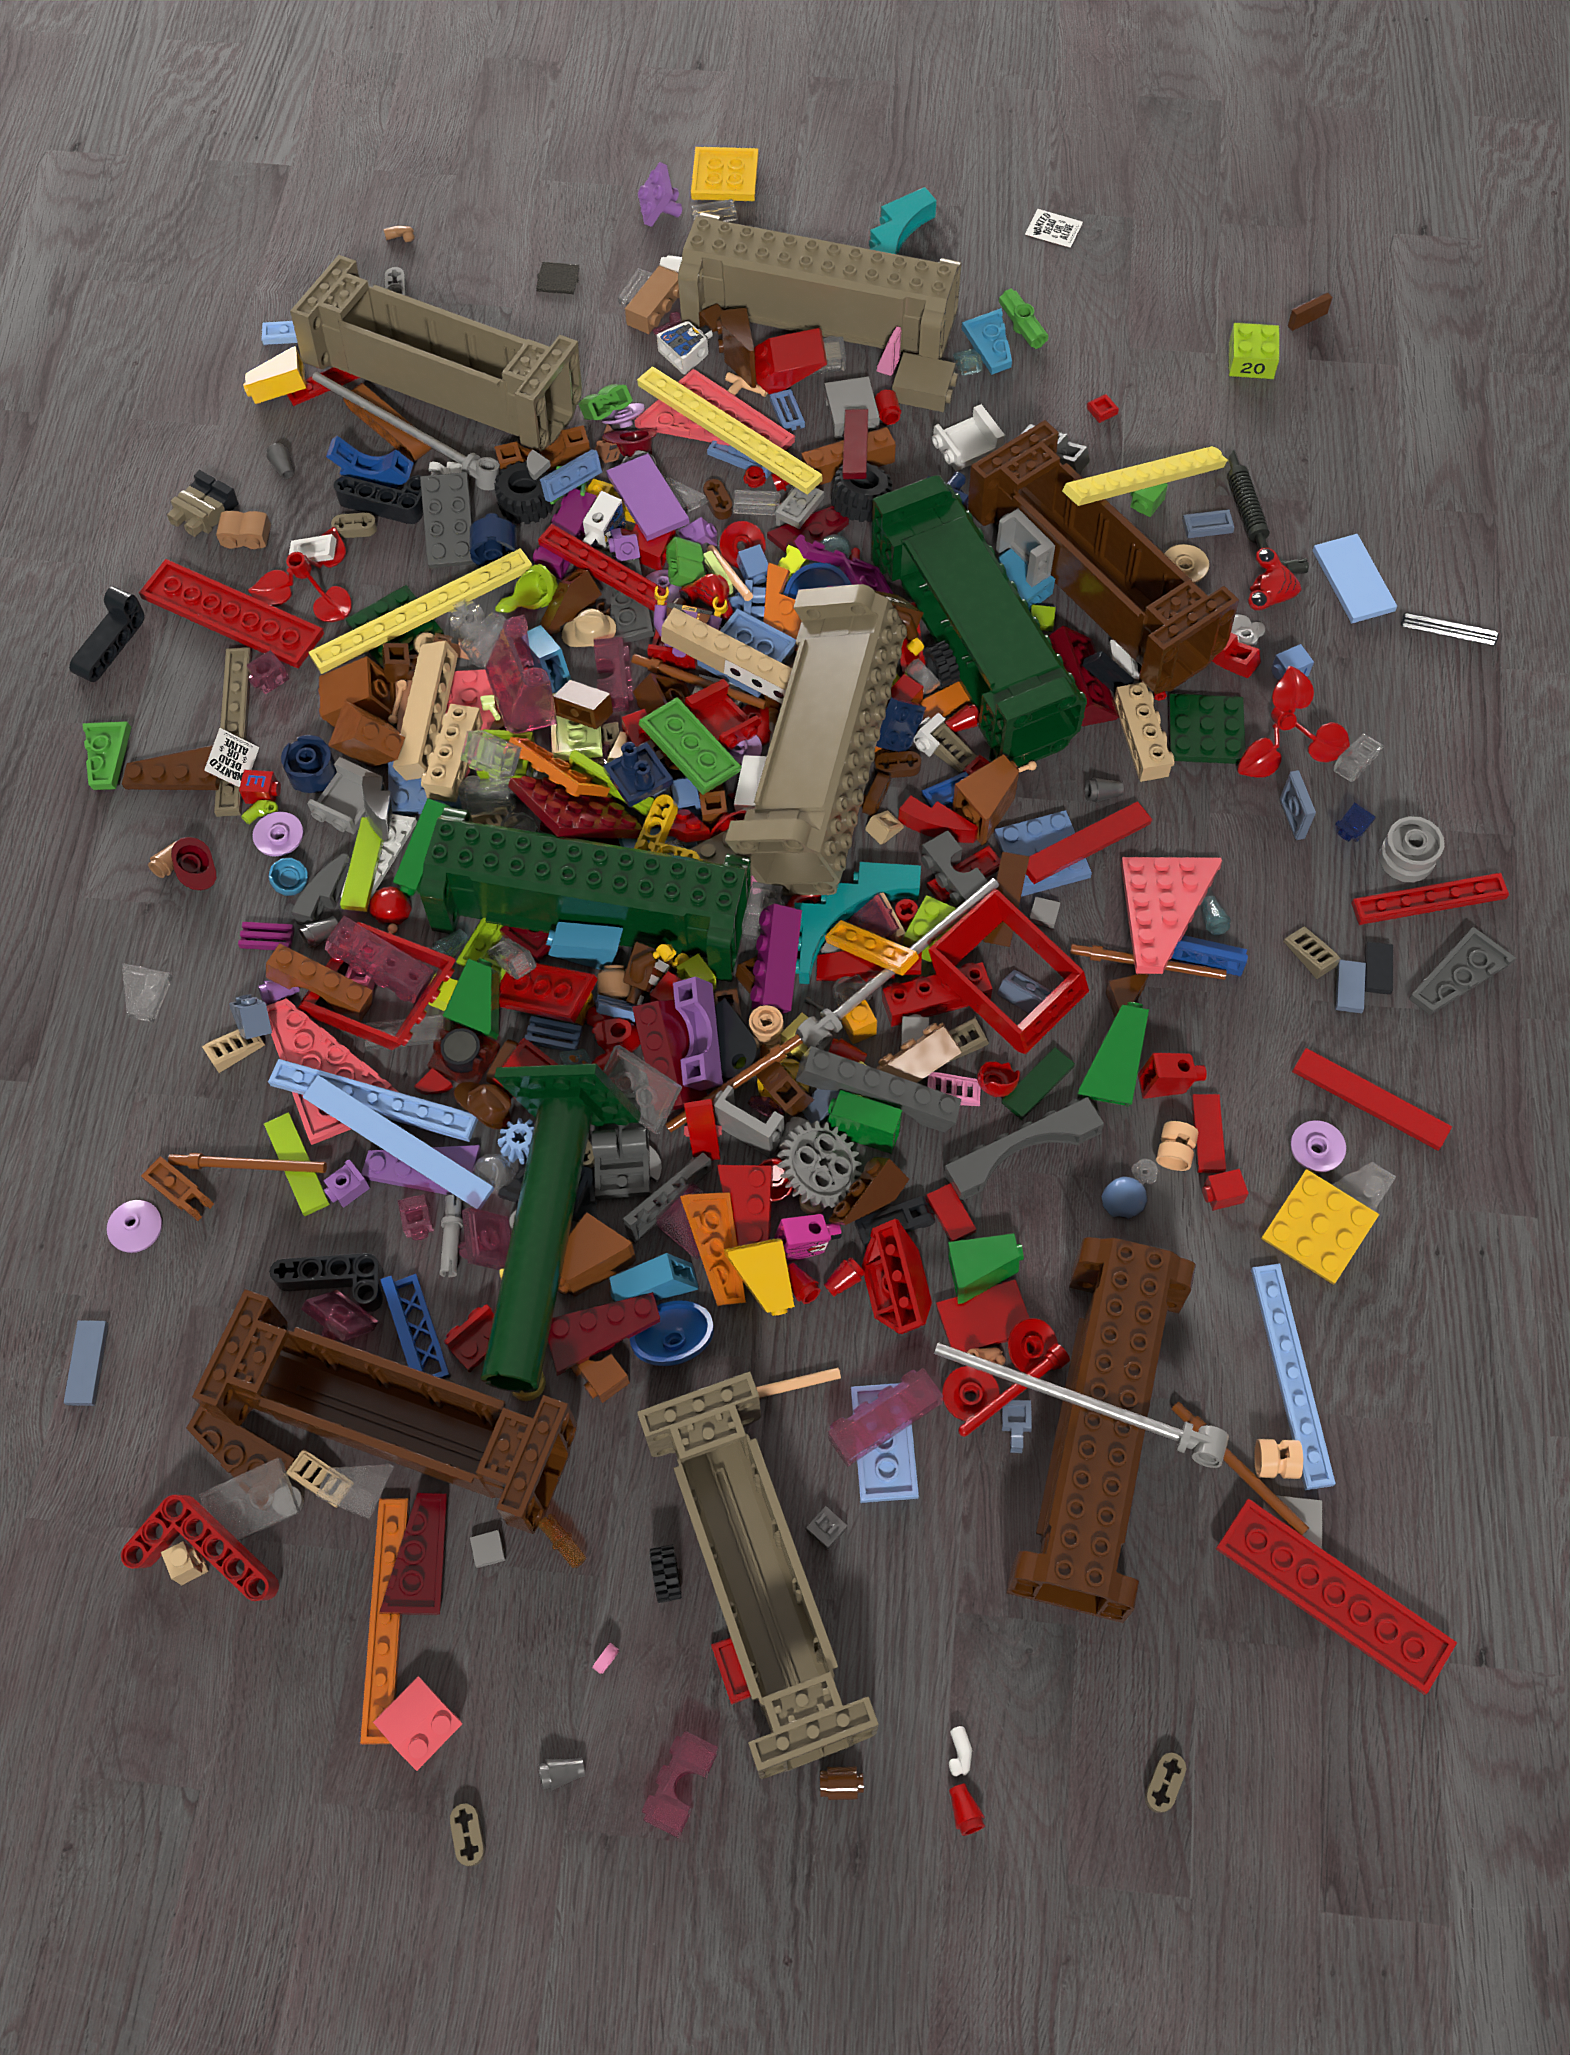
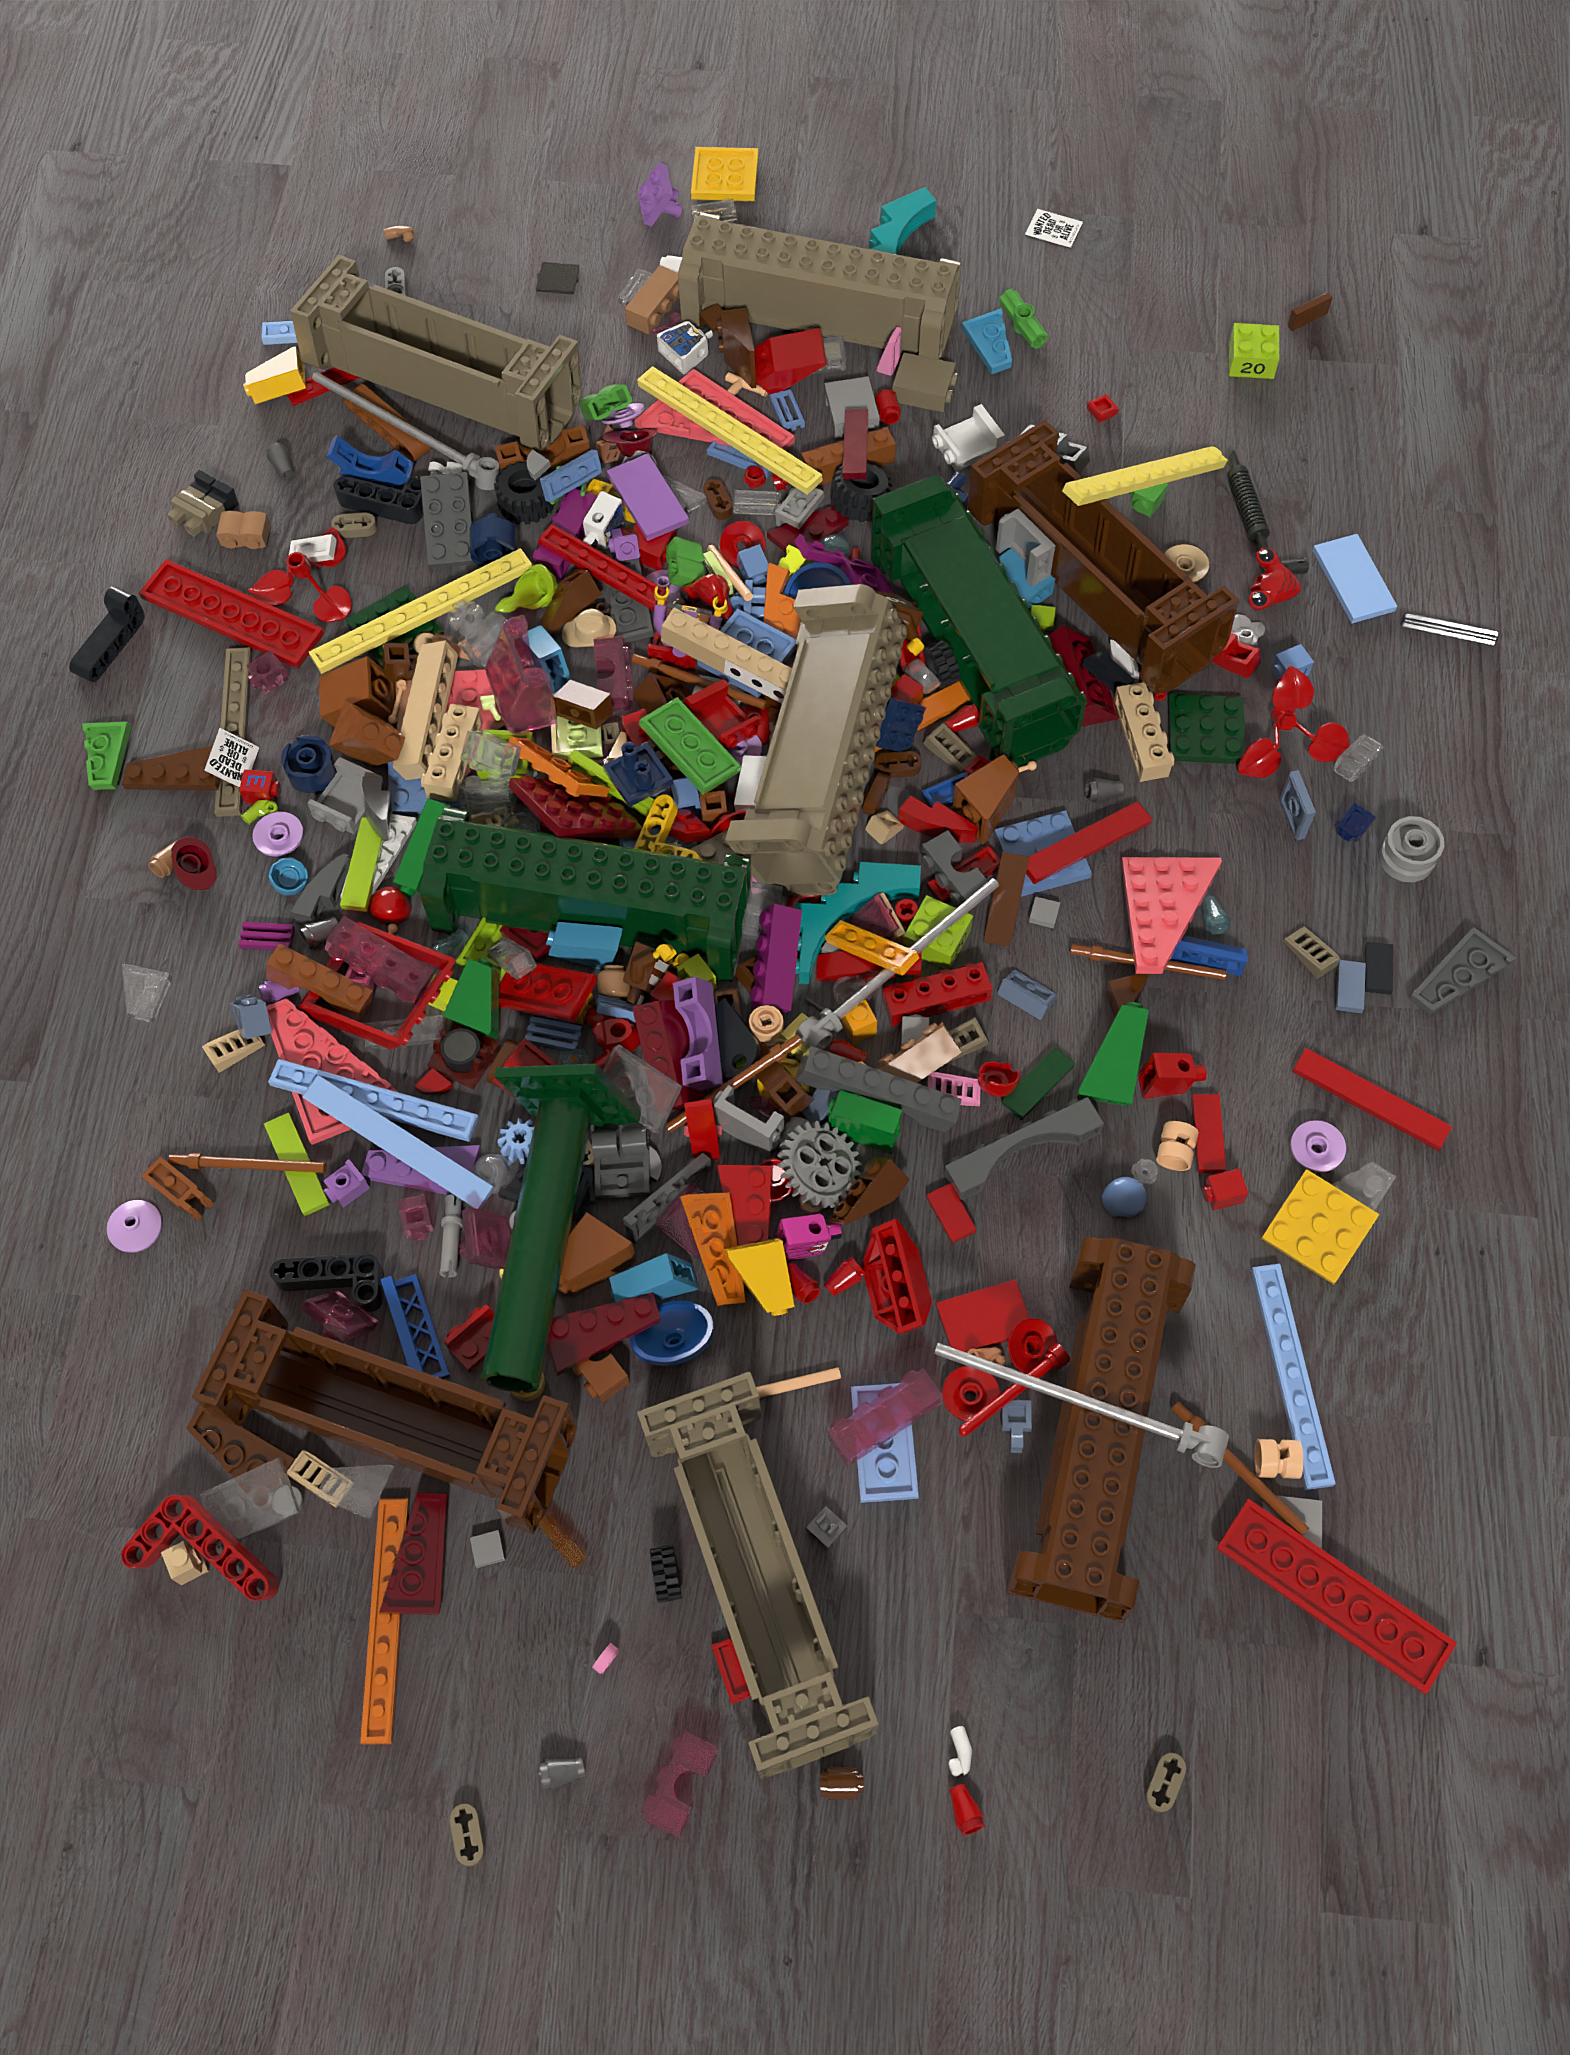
sand blue tile [64,1321,108,1406] -> none
coral slope [373,1676,462,1771] -> none
reddish brown piece [454,1082,512,1129] -> none
medium lavender bracket [679,517,718,547] -> none
black plate [854,1196,936,1248] -> none
white bracket [913,712,945,757] -> none
red window [928,889,1089,1054] -> none
green slope [948,1233,1024,1304] -> none
clear light blue slope [953,349,983,376] -> none
sand blue tile [1182,509,1234,538] -> none
red tile [1351,873,1509,925] -> none

